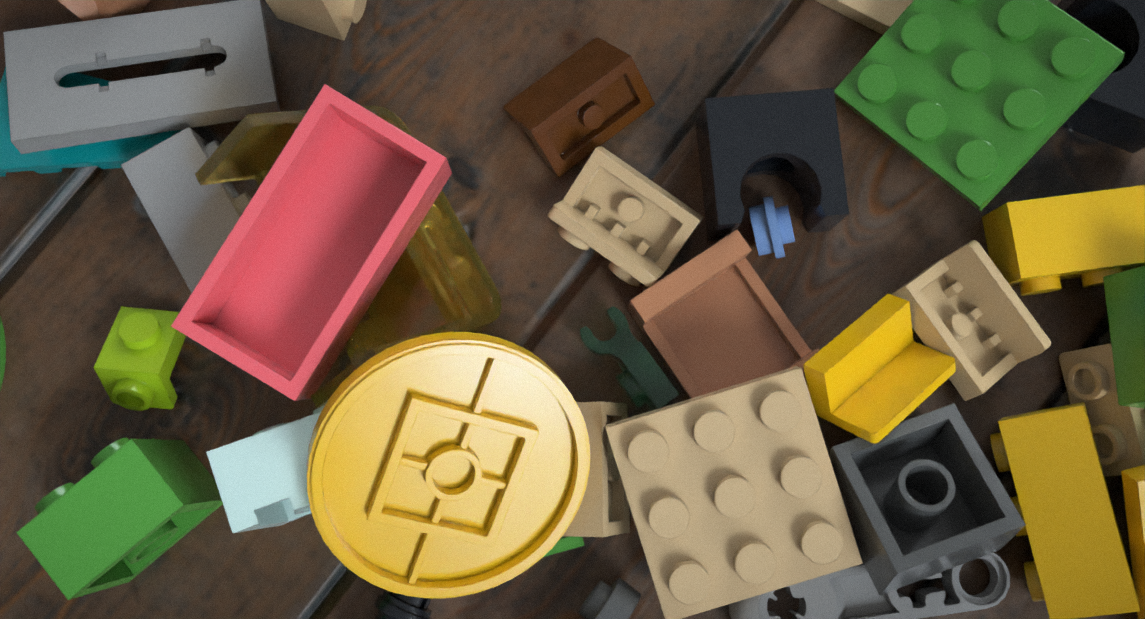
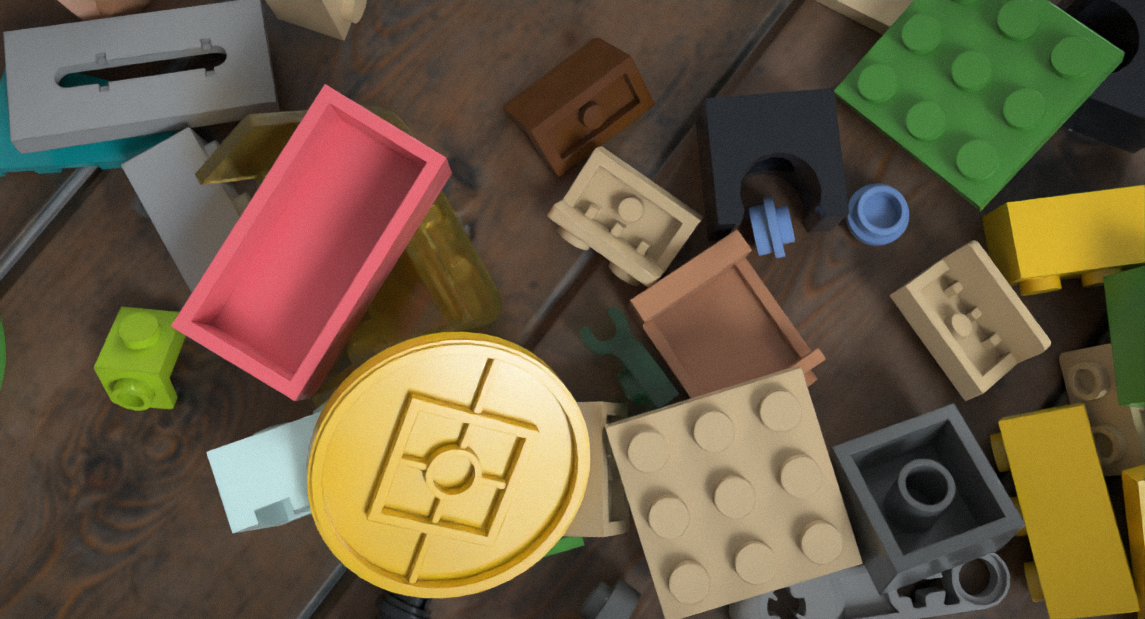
bright green brick [16,437,223,600] -> none
yellow panel [803,293,956,443] -> none
none -> medium blue plate [845,183,909,246]

